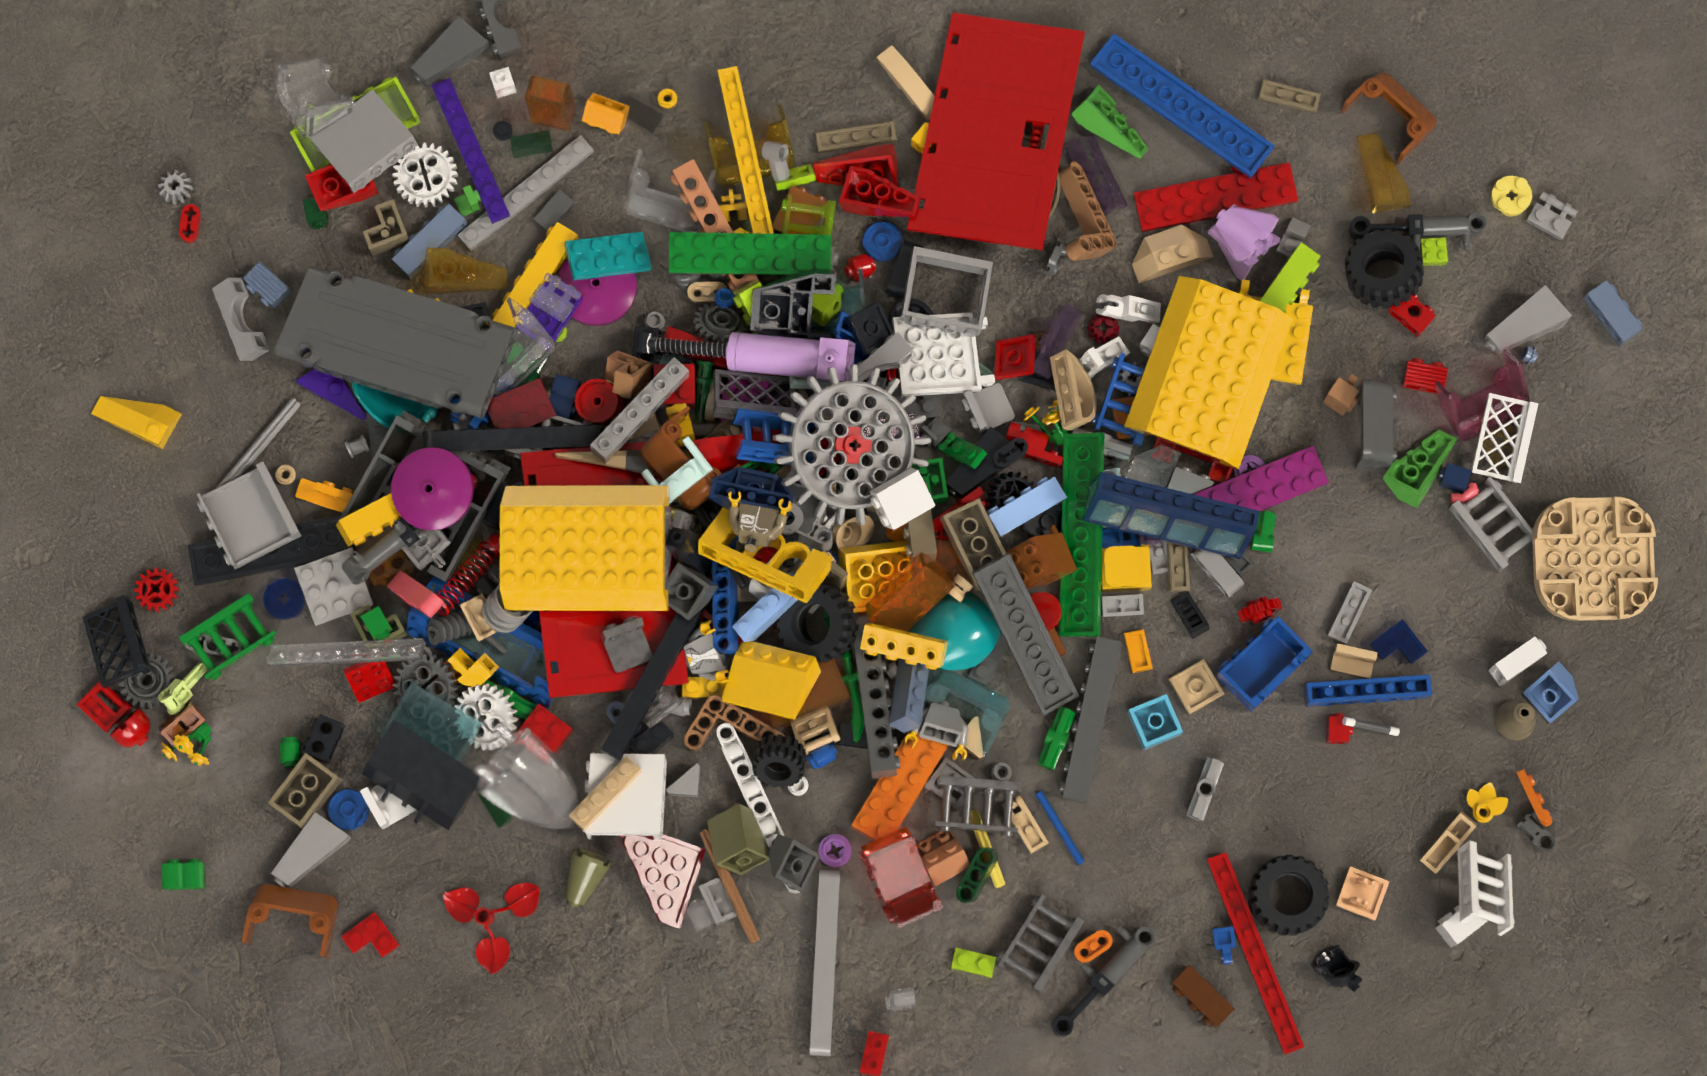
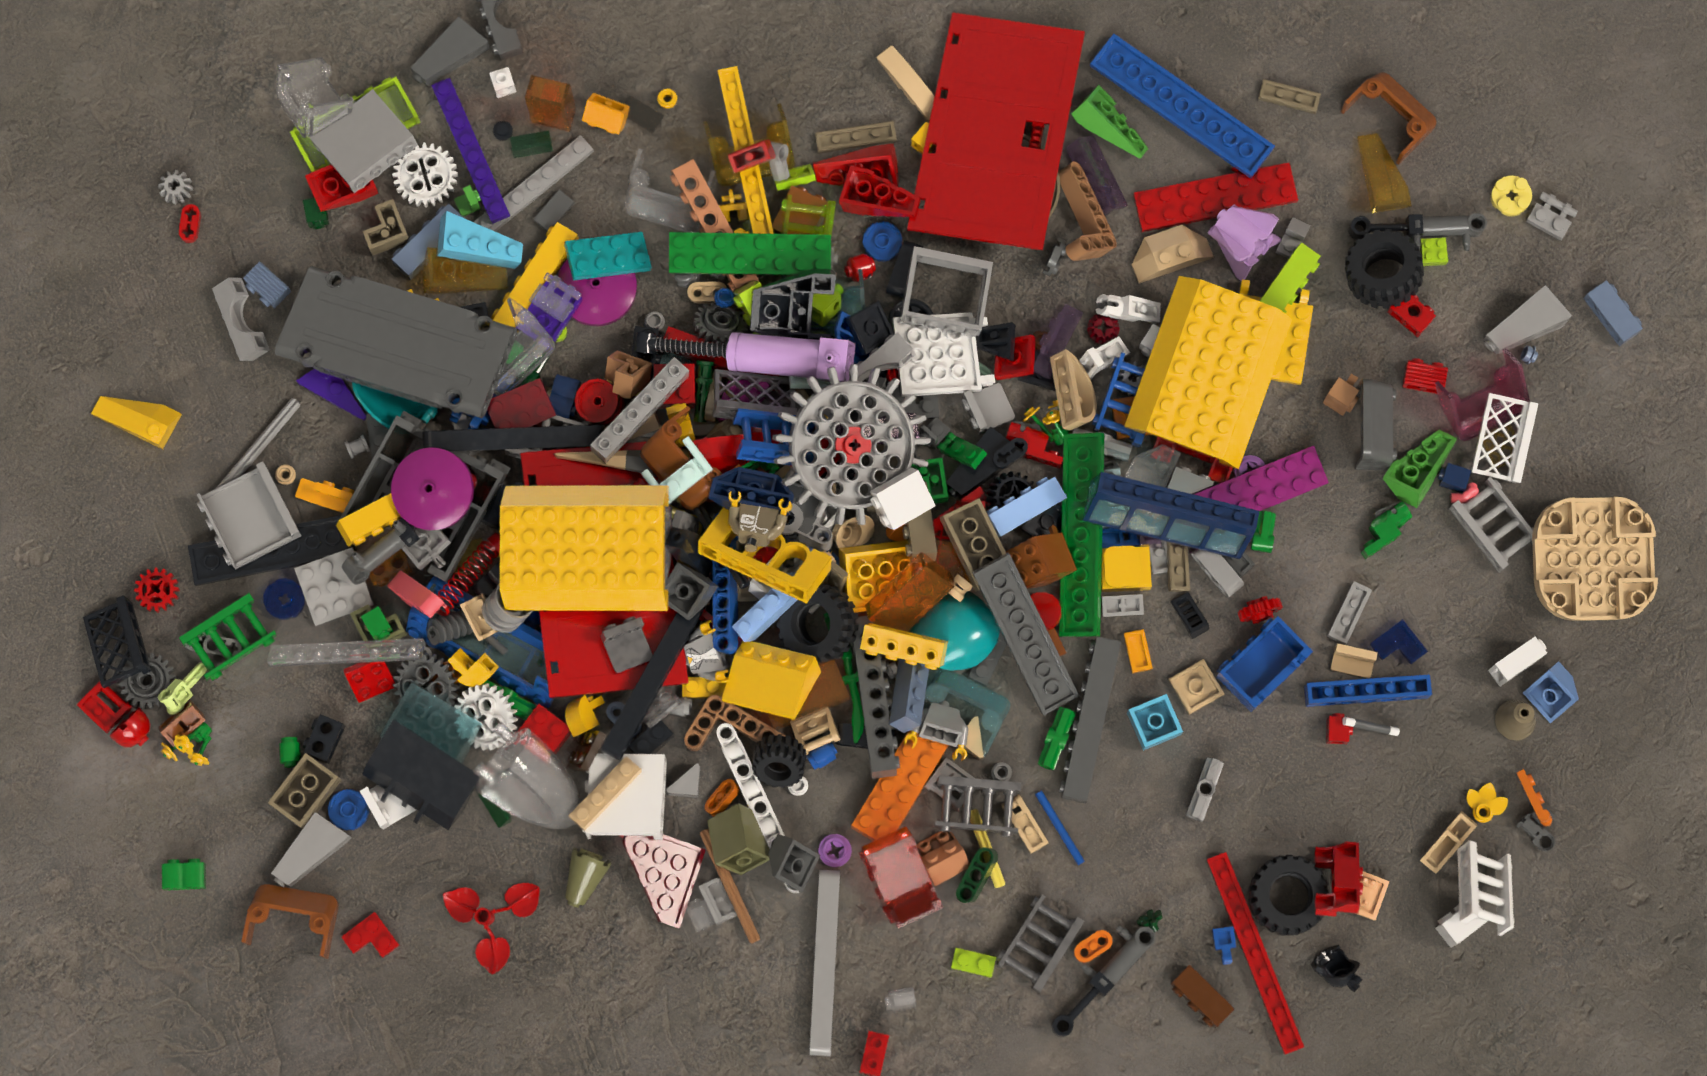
none -> medium azure wedge [437,211,523,269]
none -> yellow brick [565,695,605,737]
none -> dark brown plate [567,731,607,772]
none -> orange plate [705,779,740,817]
none -> red brick [728,139,776,173]
none -> black wing [976,322,1016,361]
none -> dark green plant [1136,909,1163,932]
none -> red bracket [1314,841,1363,917]
none -> green plate [1361,501,1412,560]

